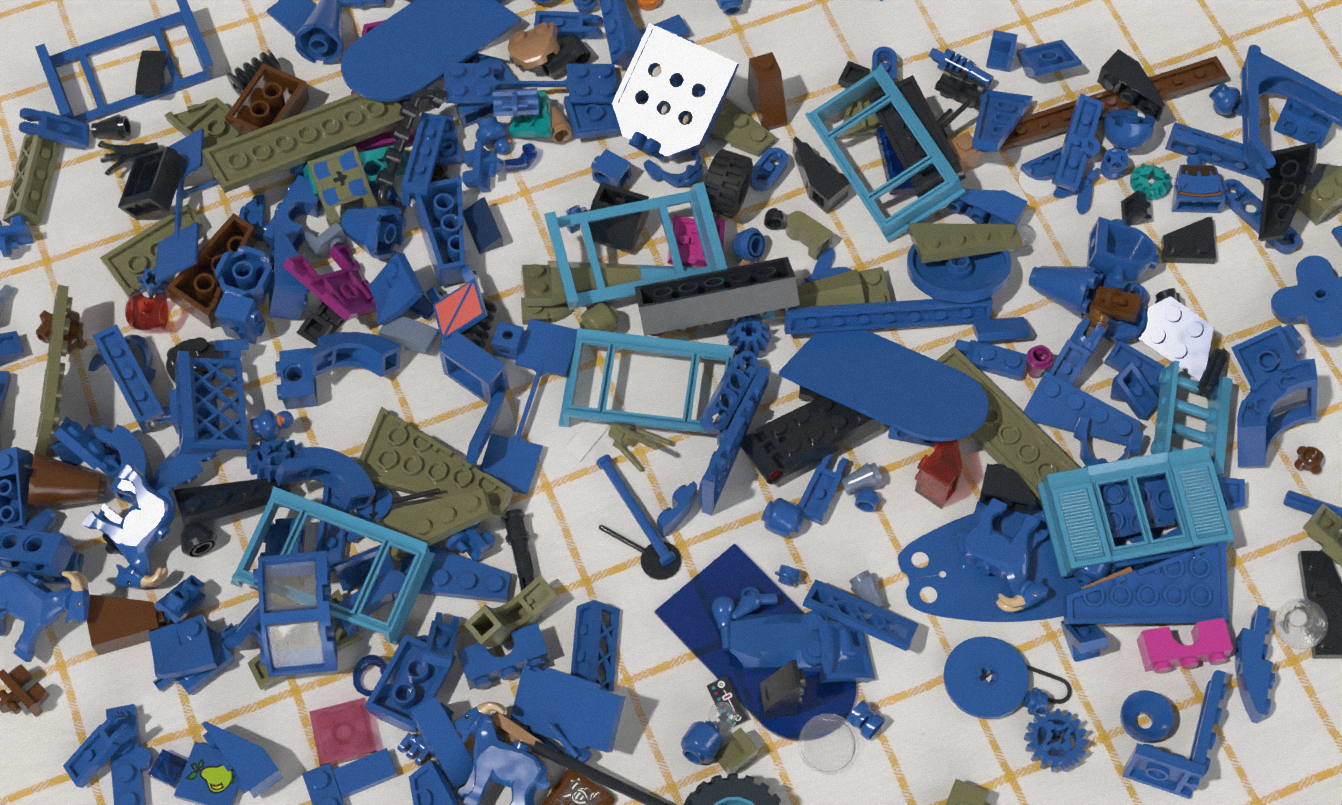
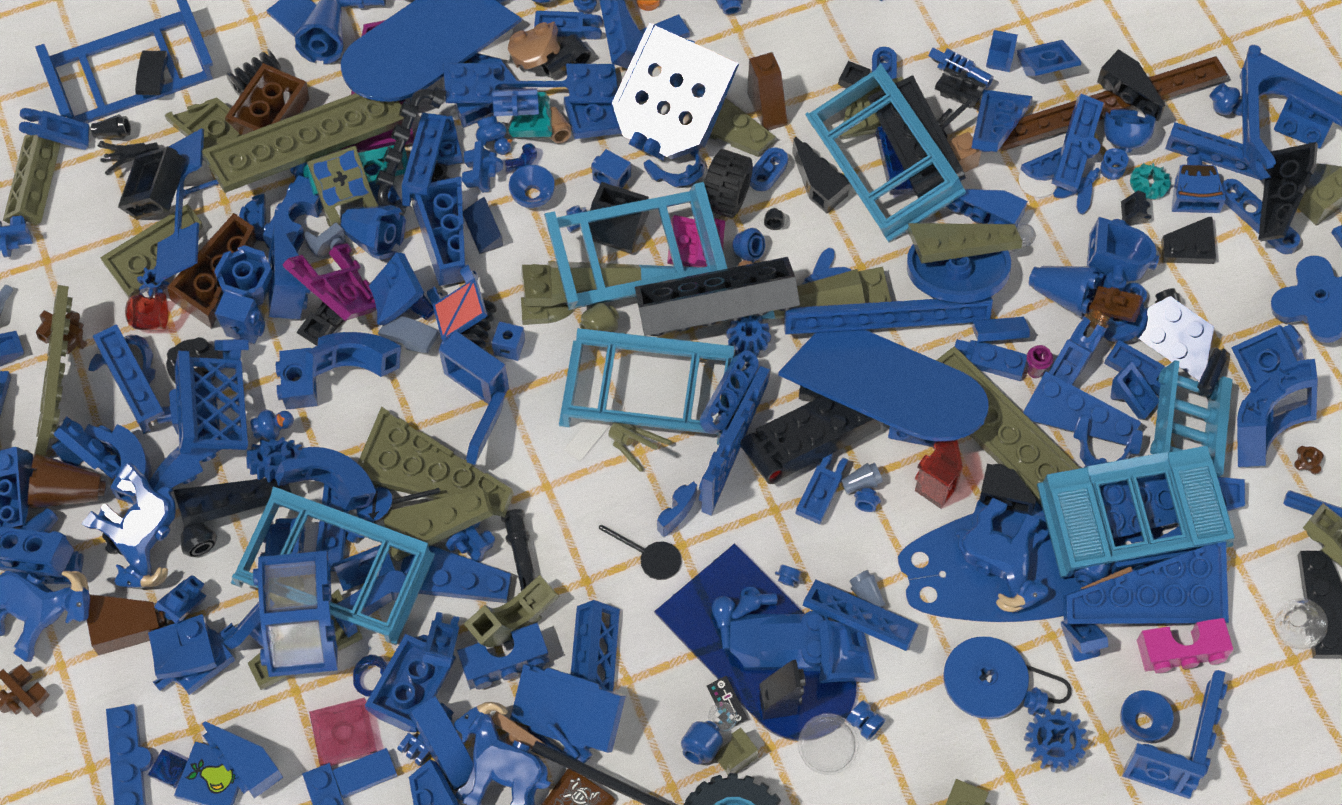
blue hinge [63,711,135,788] -> none
blue hinge [479,319,577,495] -> none
blue bar [596,454,676,566] -> none
blue head [761,498,804,538] -> none
olive leg [786,211,833,260] -> none
blue slope [1235,605,1275,723] -> none
none -> blue piece [509,165,555,208]

